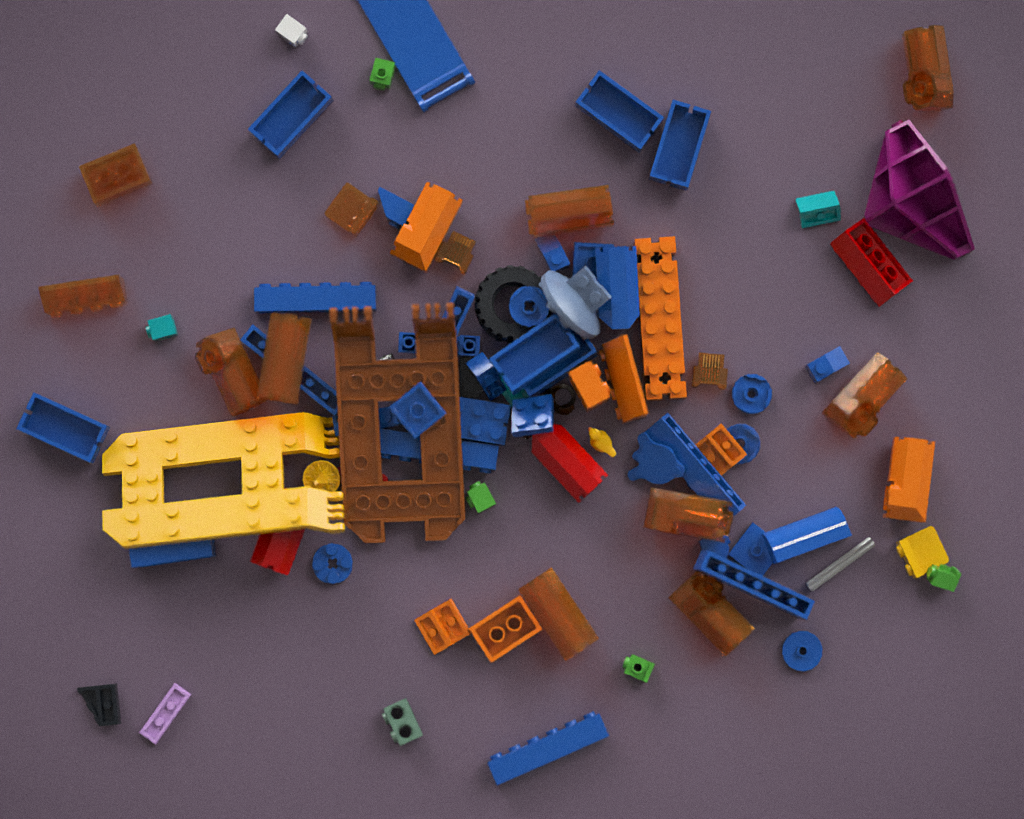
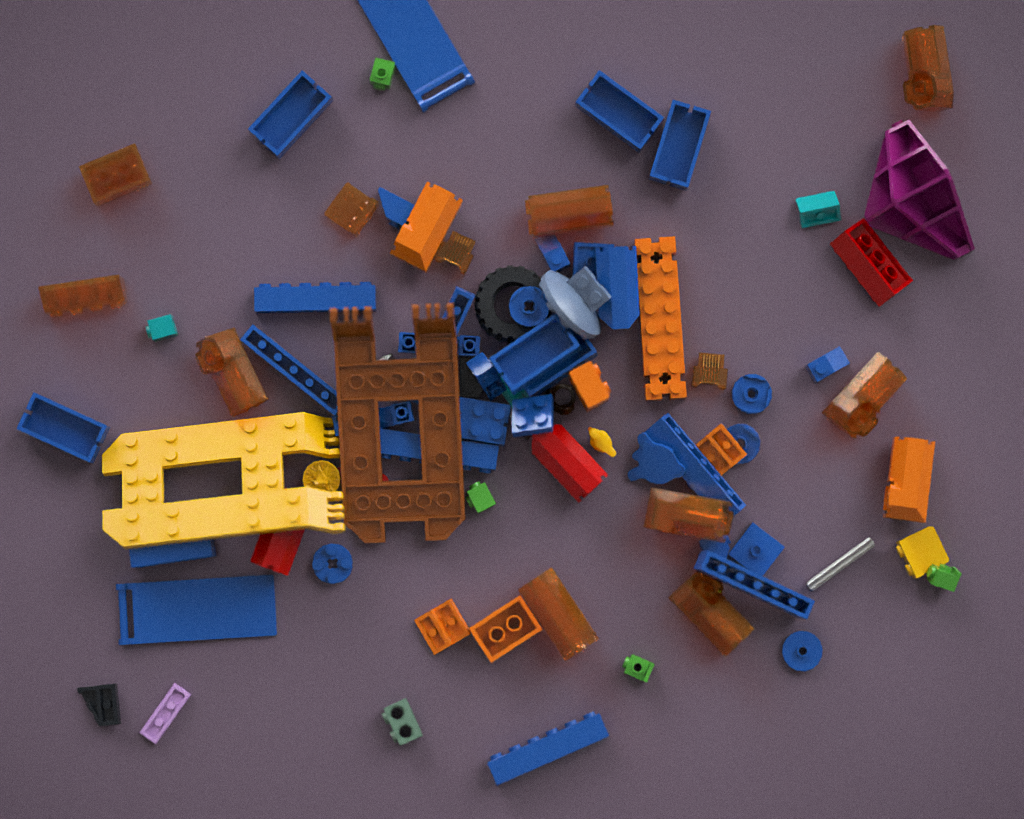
clear orange brick [257,313,312,404] -> none
white brick [275,14,308,48] -> none
blue plate [389,381,446,439] -> none
orange slope [599,334,648,424] -> none
blue brick [762,507,852,564] -> none
none -> blue flag [116,575,277,645]

